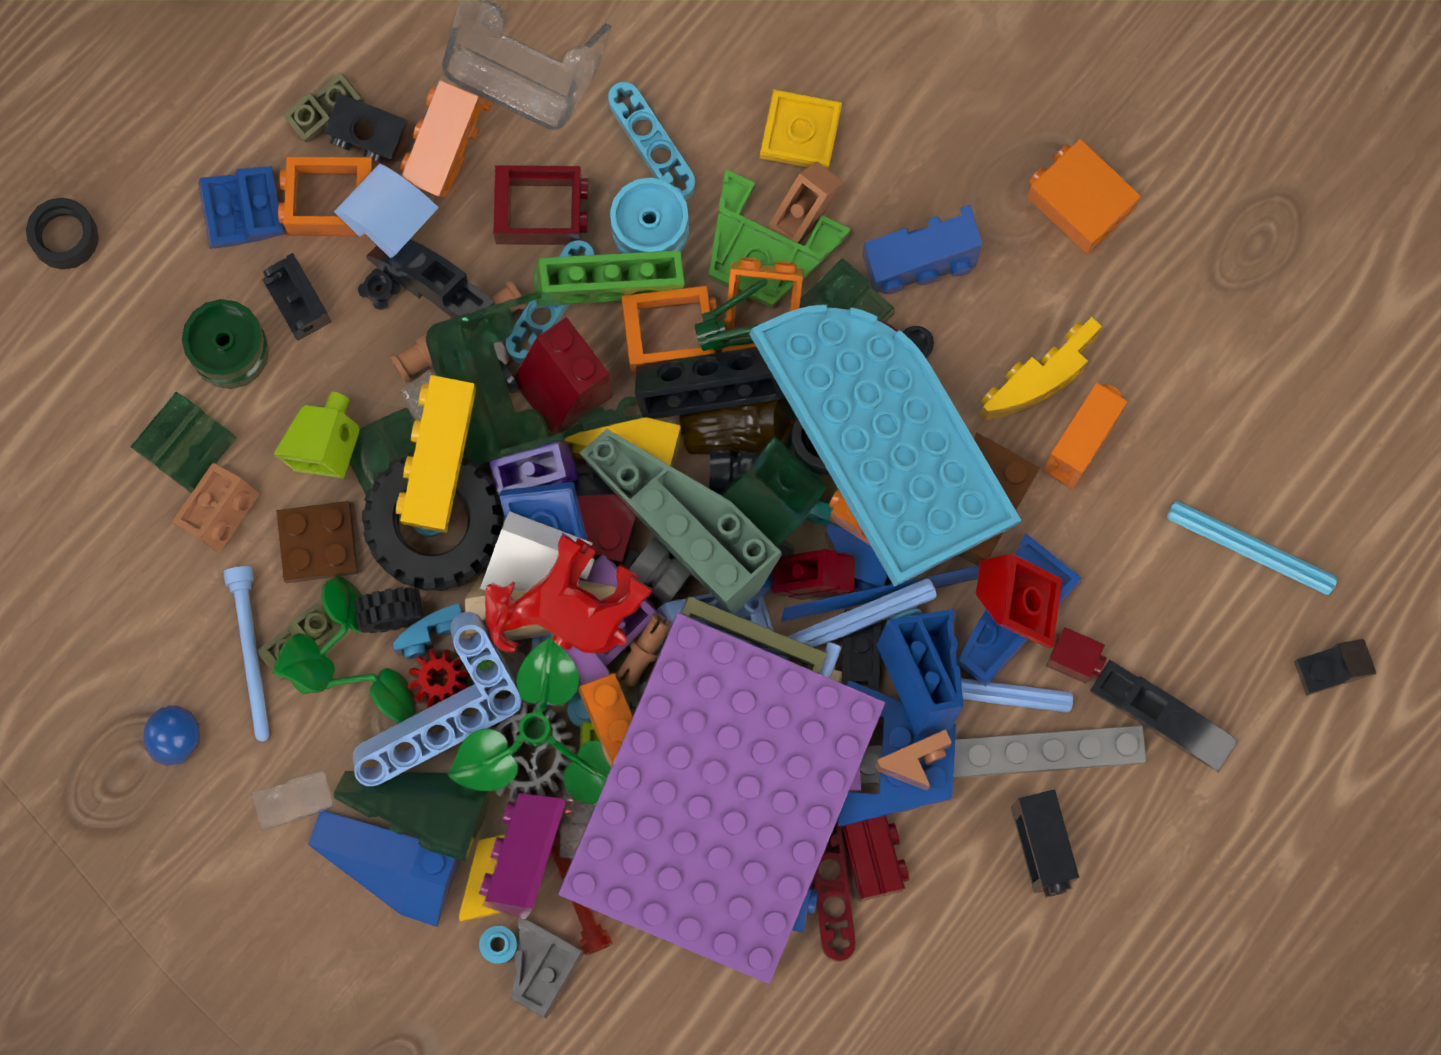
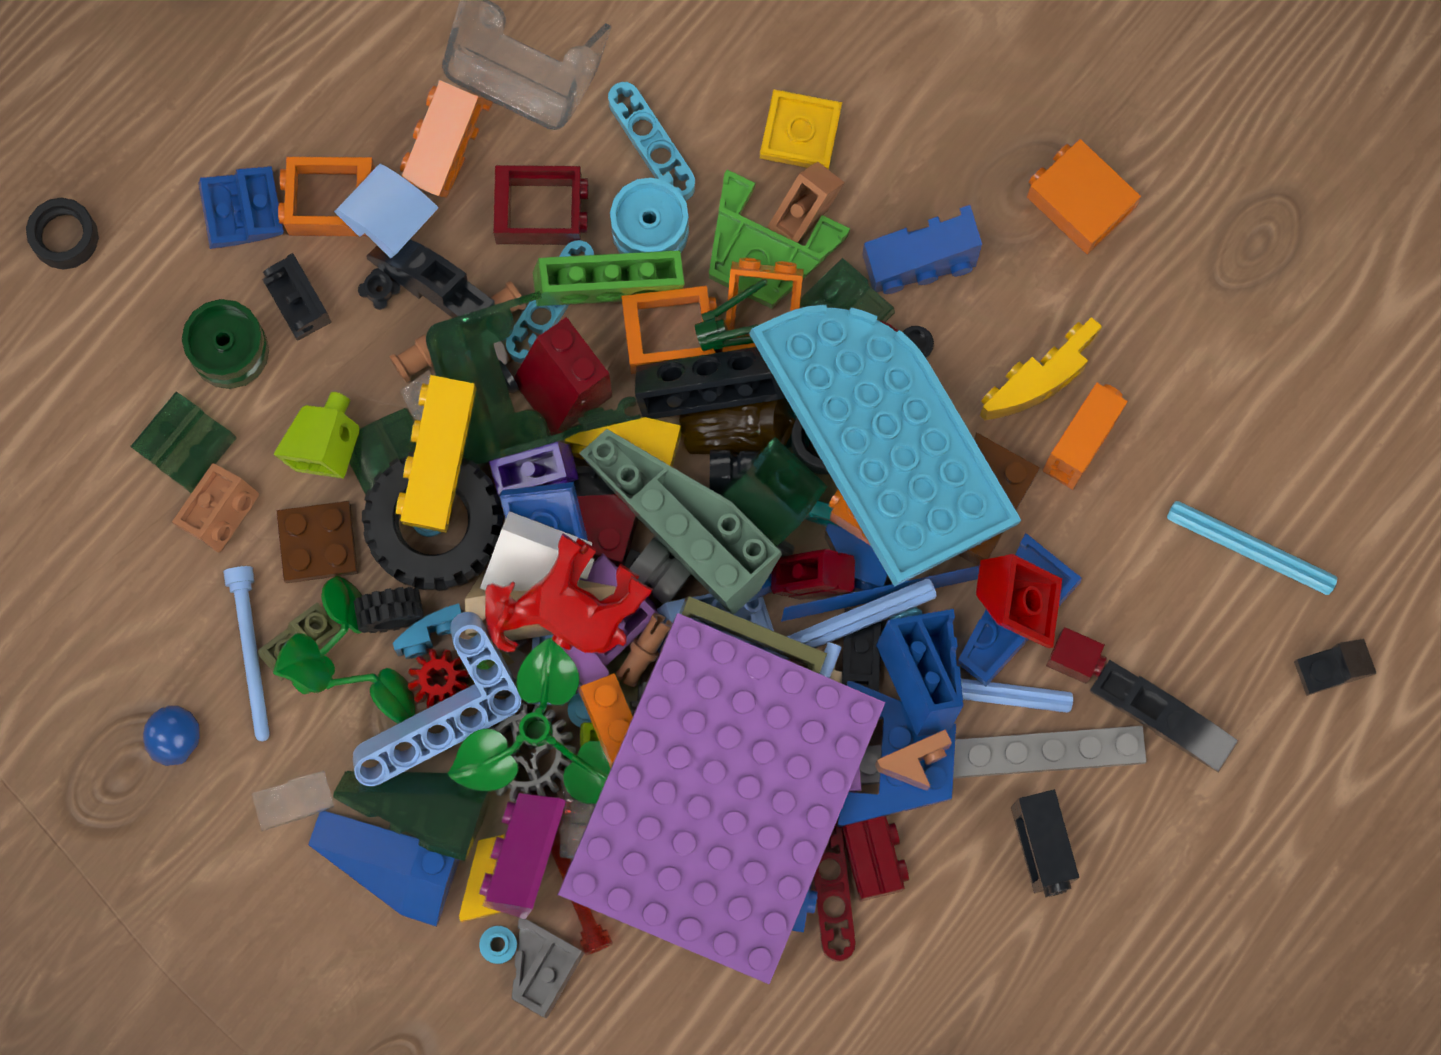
olive slope [284,72,365,142] -> none
black brick [324,93,408,164] -> none

